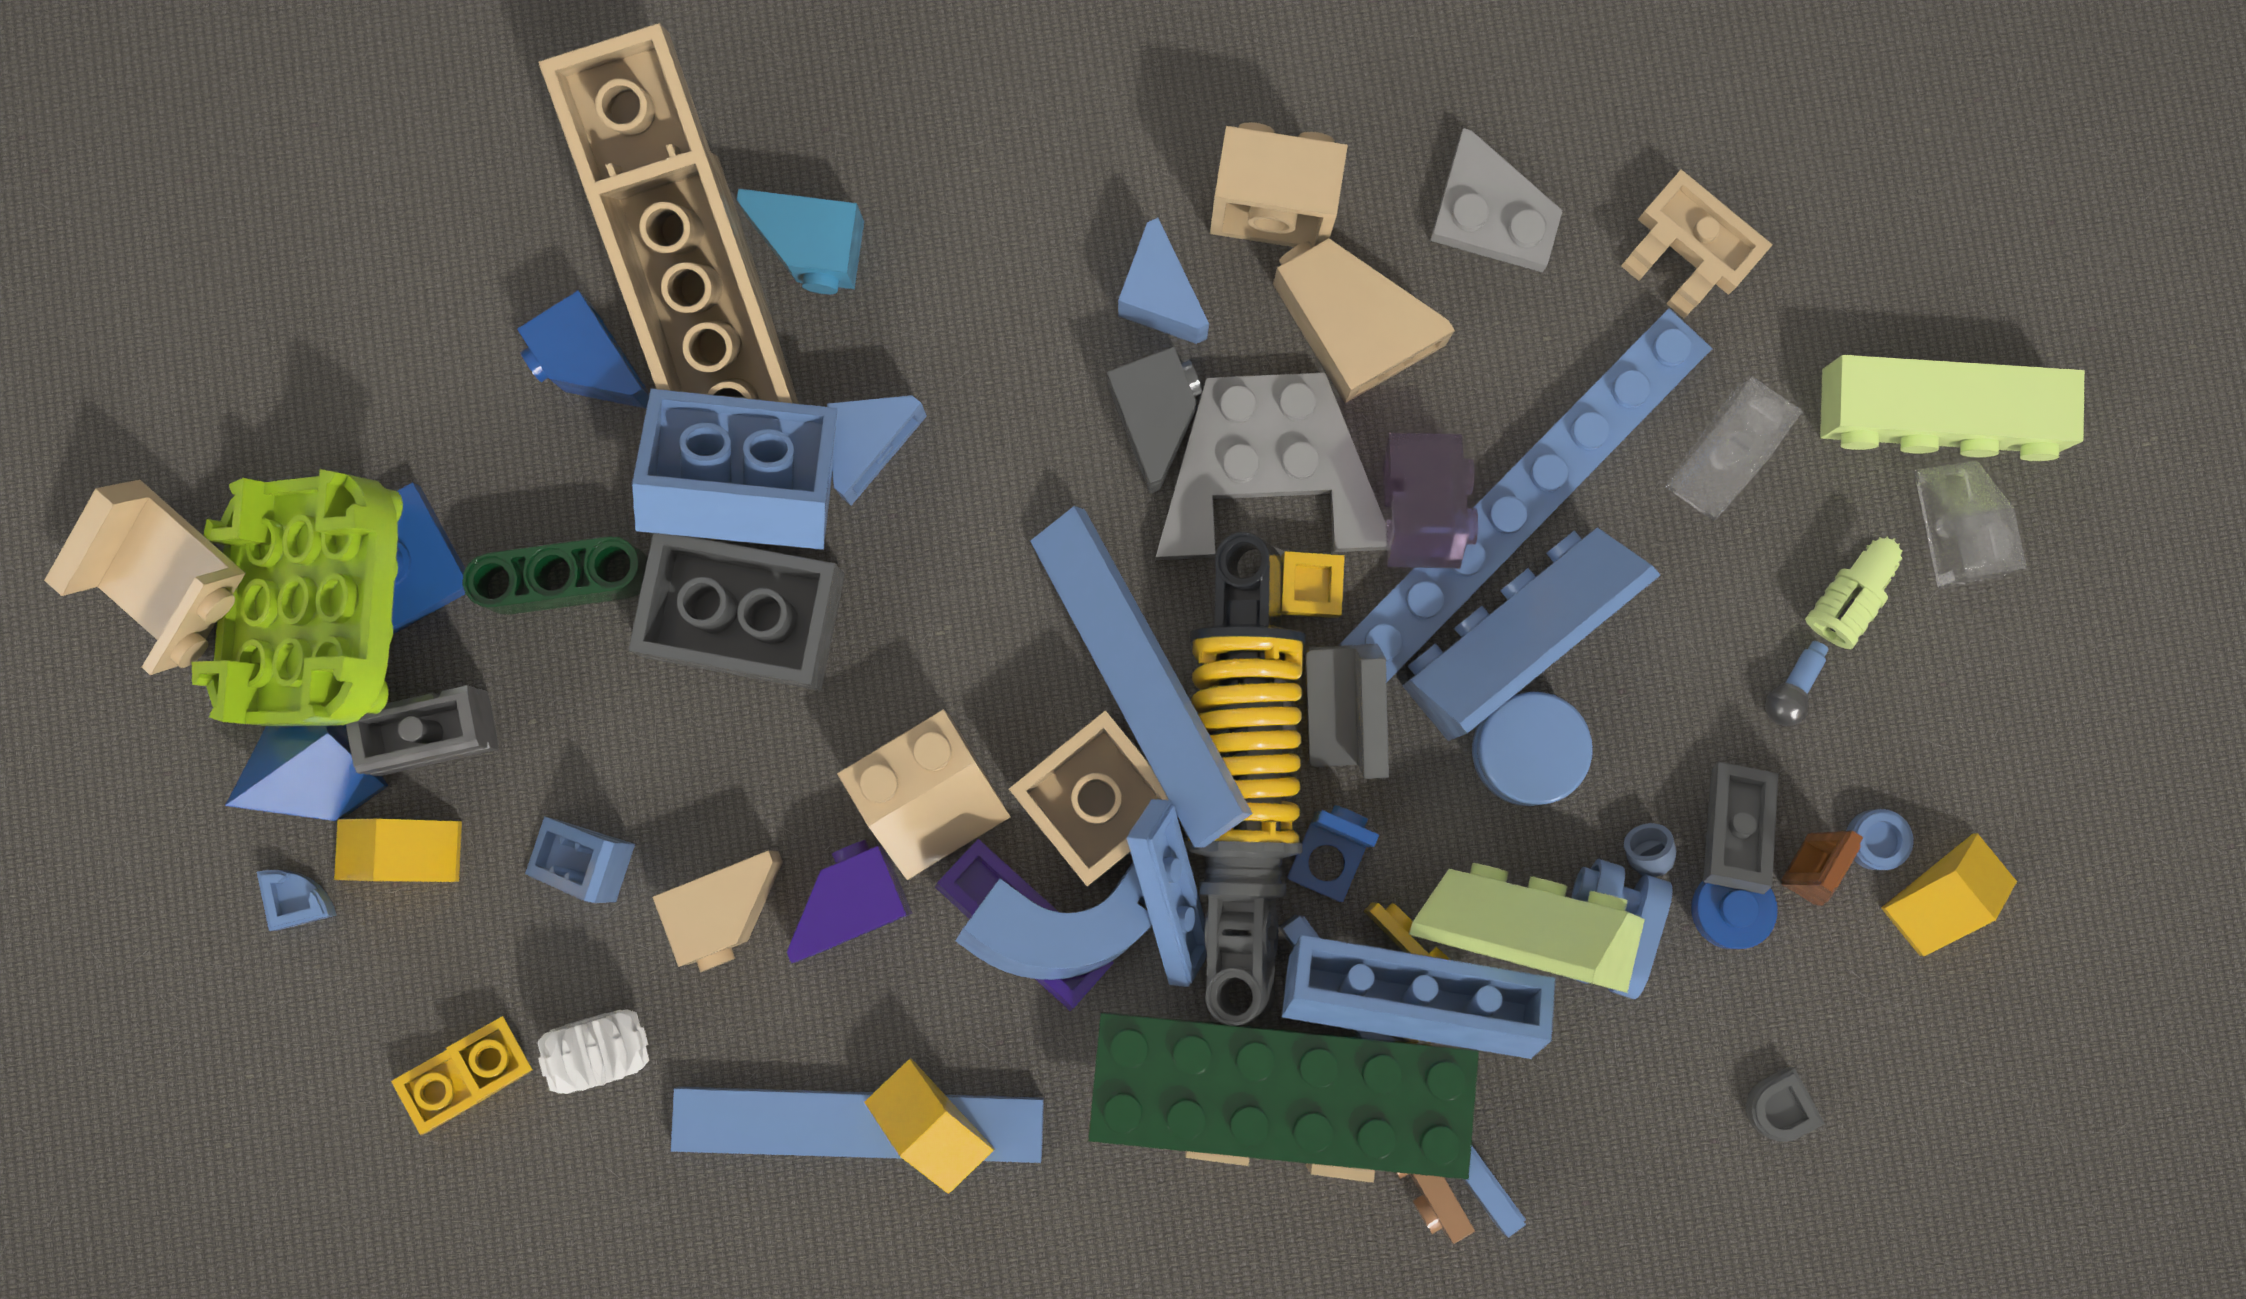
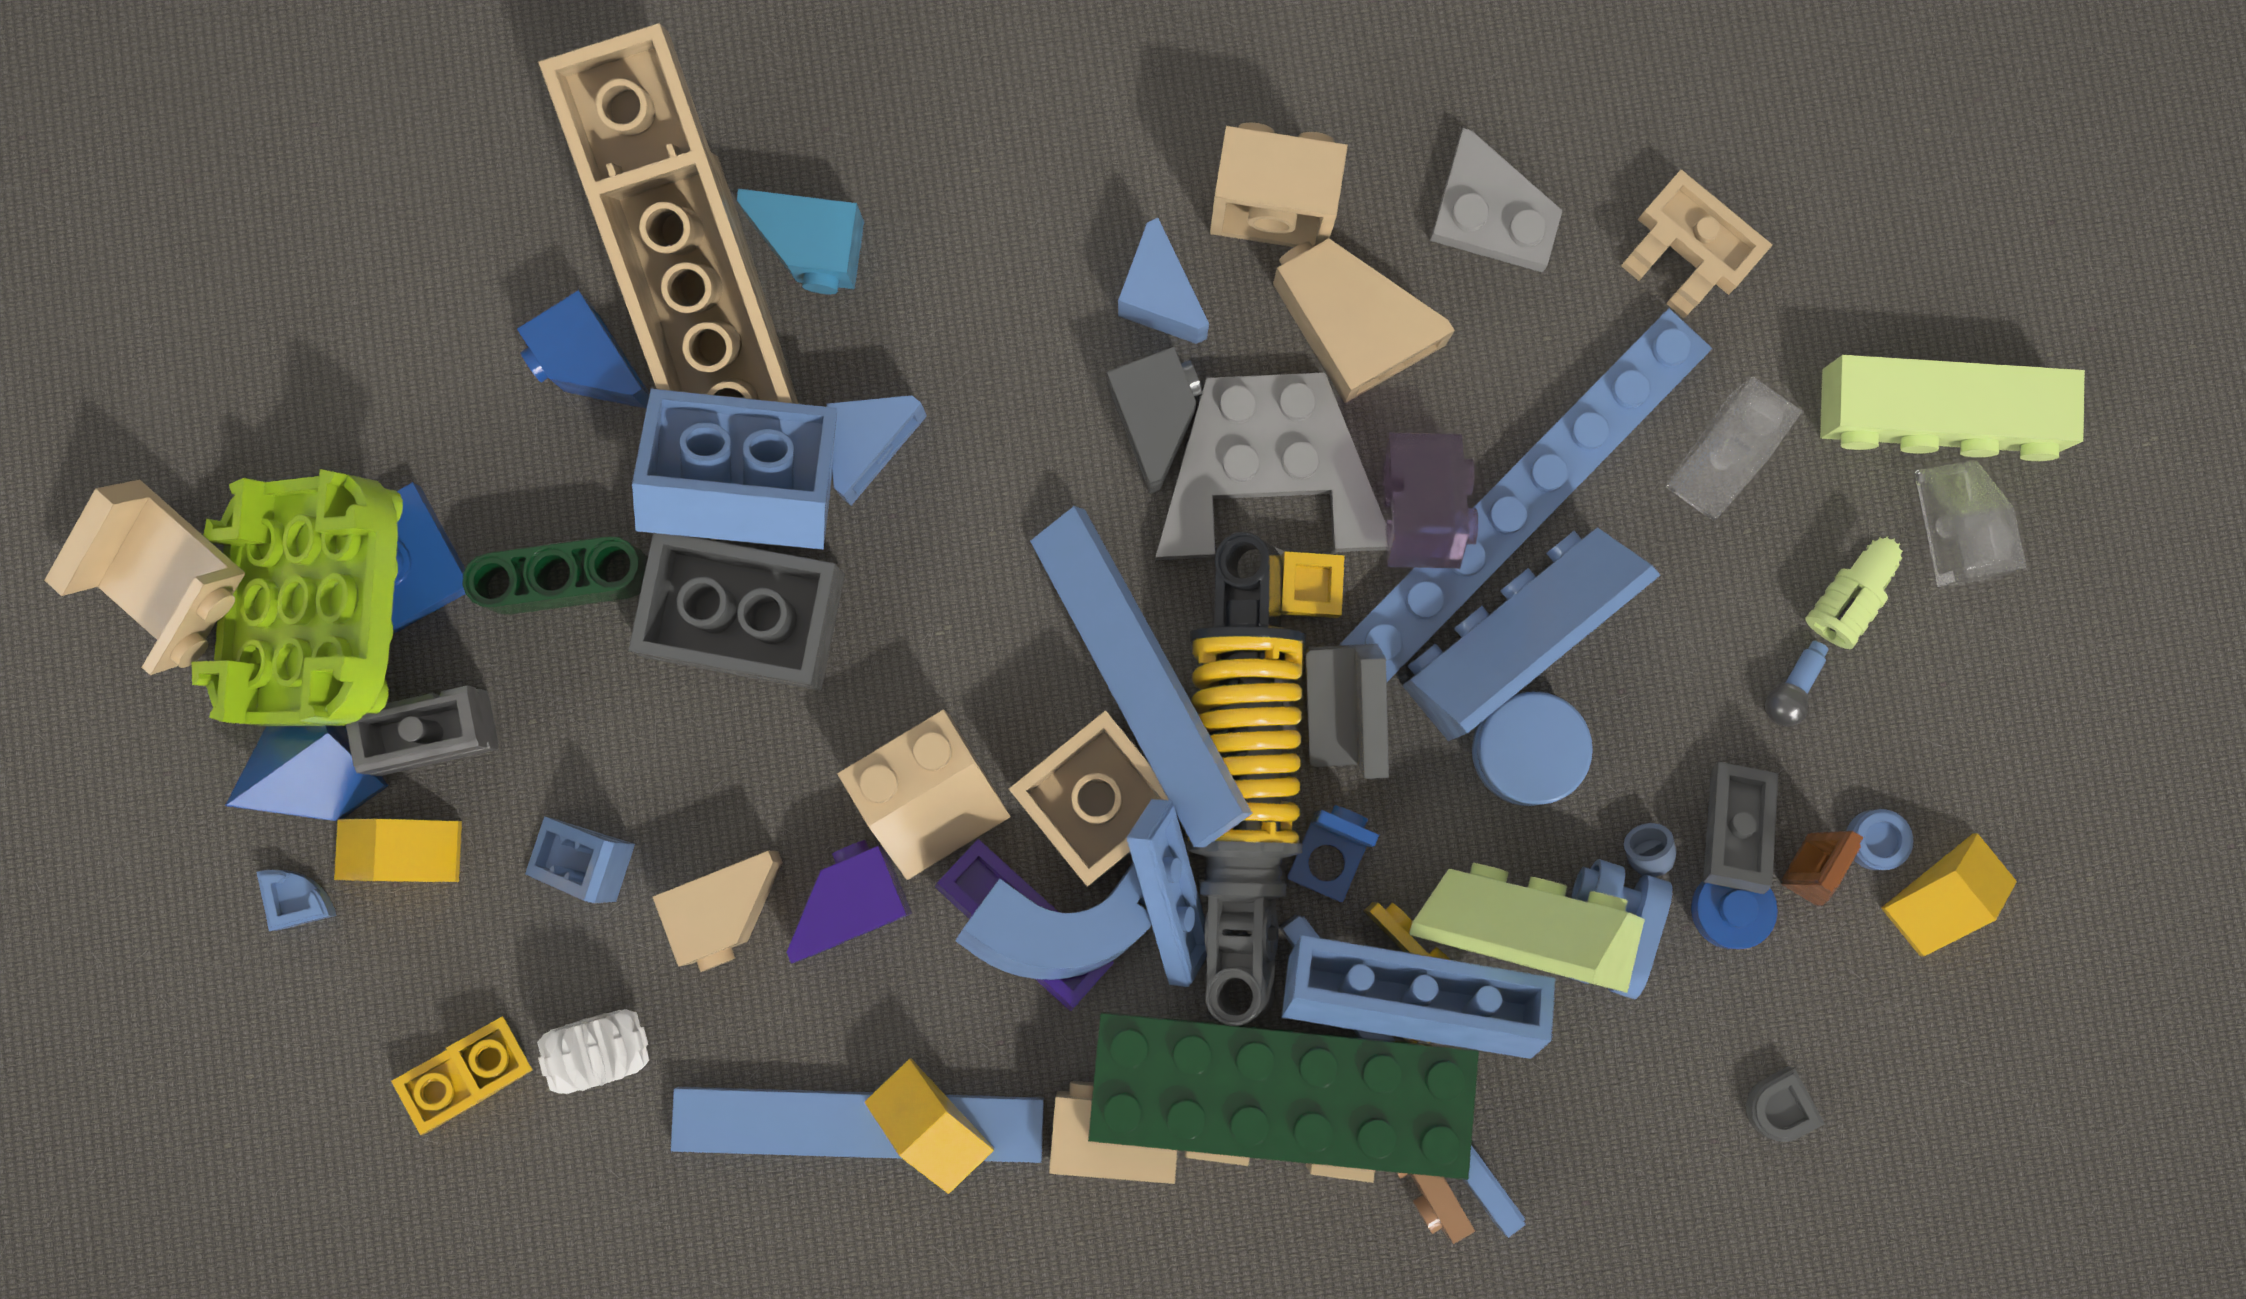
none -> tan brick [1049,1081,1177,1184]

